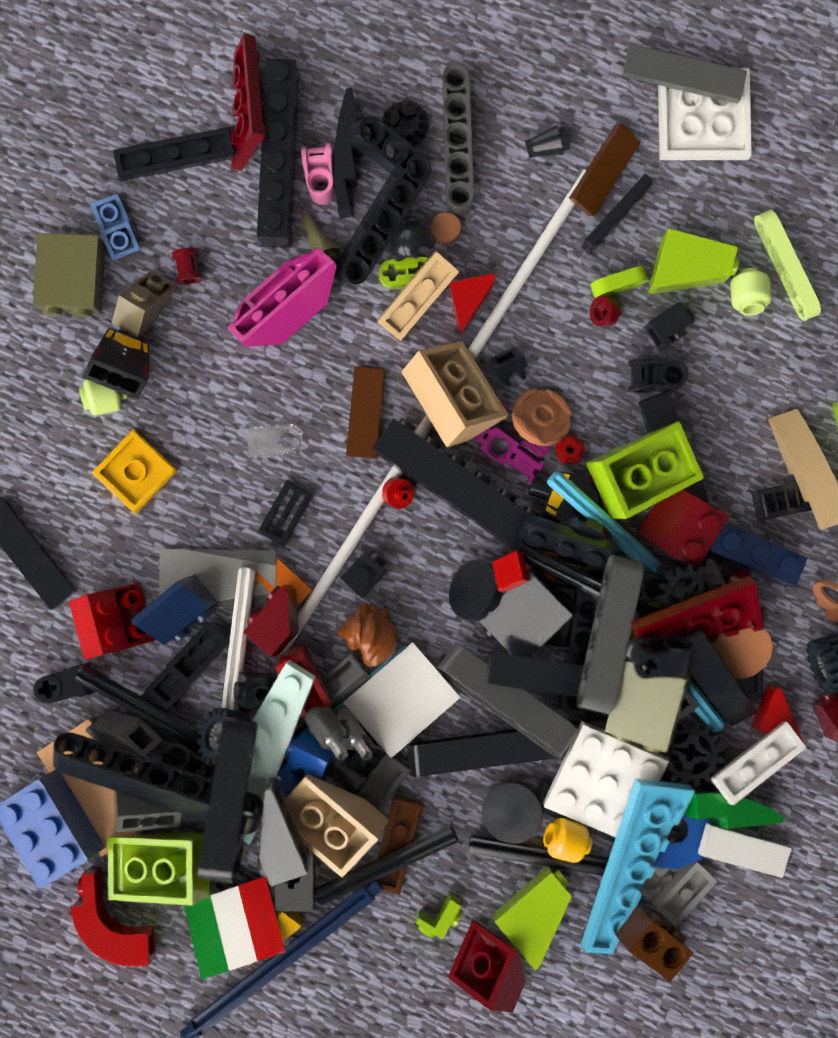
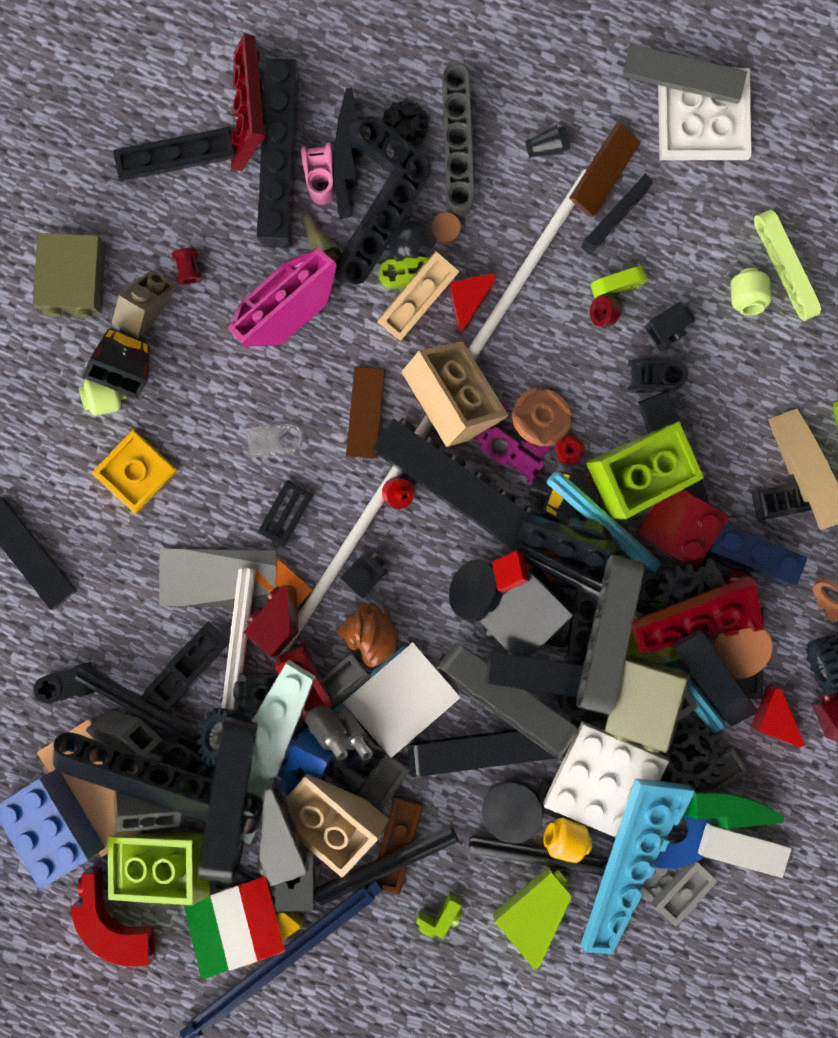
red slope [69,582,155,661] -> none
medium blue slope [90,193,141,261] -> none
dark blue slope [131,574,218,645] -> none
dark red slope [448,920,525,1012] -> none
black tile [488,347,528,387] -> none
reddish brown brick [615,906,693,982] -> none
black piece [626,635,693,679] -> none
lime slope [647,228,740,294] -> none
white plate [710,722,806,805] -> none

